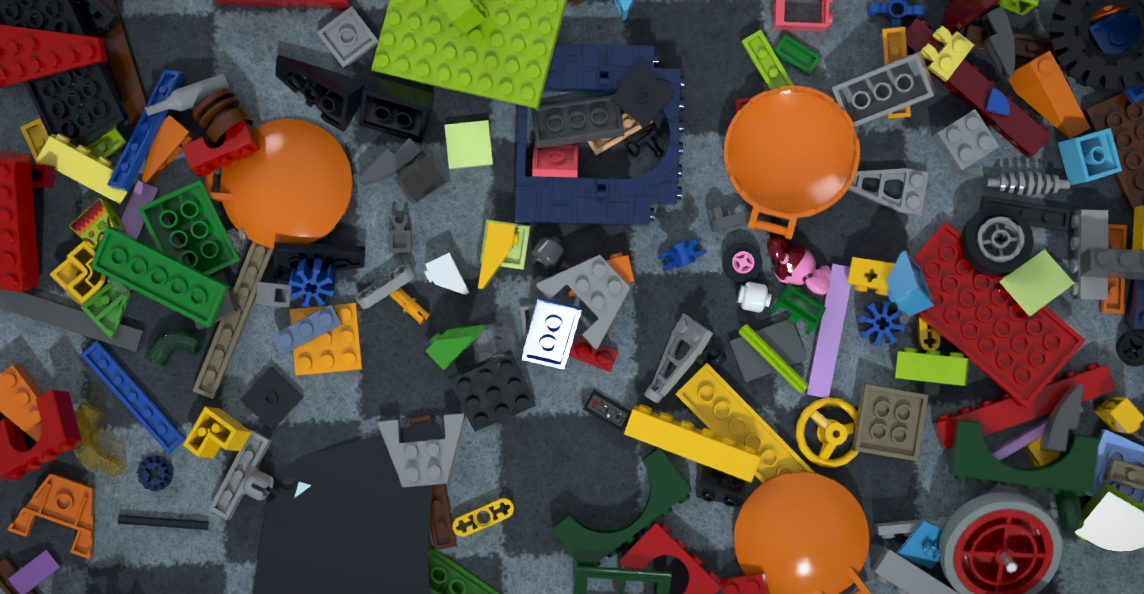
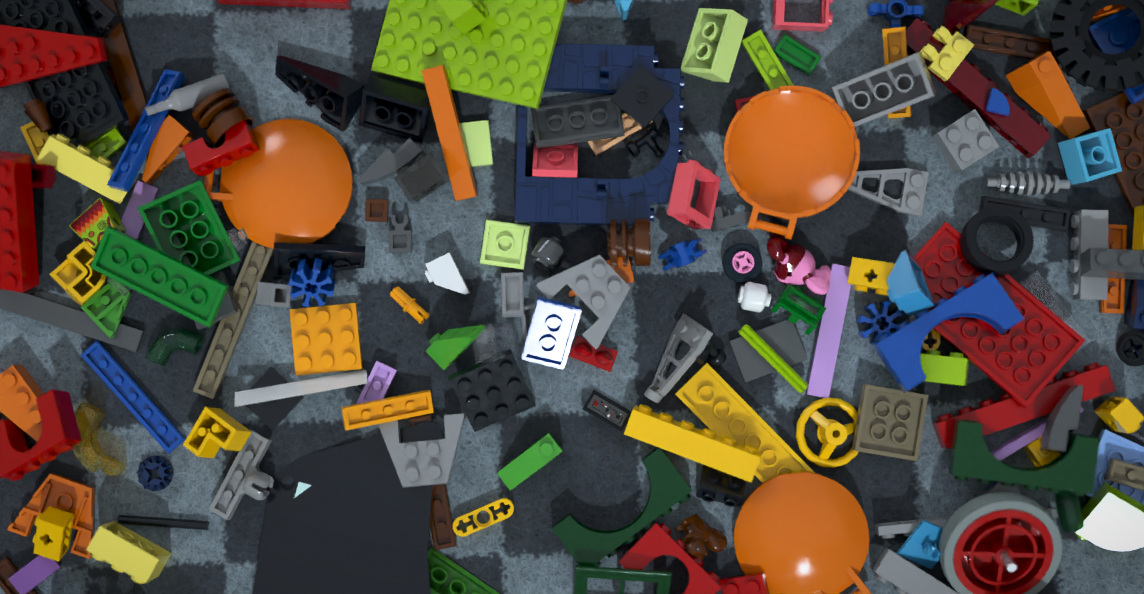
sand blue plate [271,305,343,355] -> none
light grey plate [316,6,379,69] -> none
light grey beam [355,263,416,309] -> none
yellow slope [478,222,519,290] -> none
light grey cylinder [977,217,1024,262] -> none
dark grey slope [980,5,1015,81] -> none
yellowish green tile [1000,249,1075,317] -> none
none -> reddish brown cone [23,98,54,133]
none -> yellow brick [32,506,74,562]
none -> light yellow brick [86,521,172,584]
none -> white sticker [235,370,368,407]
none -> light orange plate [341,390,434,430]
none -> lavender plate [356,361,397,426]
none -> reddish brown plate [365,199,389,222]
none -> orange tile [421,65,478,201]
none -> bright green slope [497,432,563,491]
none -> light grey tile [501,272,525,318]
none -> reddish brown wheel [608,218,651,267]
none -> coral window [667,160,721,229]
none -> reddish brown animal [675,514,727,560]
none -> yellowish green slope [680,8,748,83]
none -> blue arch [874,273,1024,393]

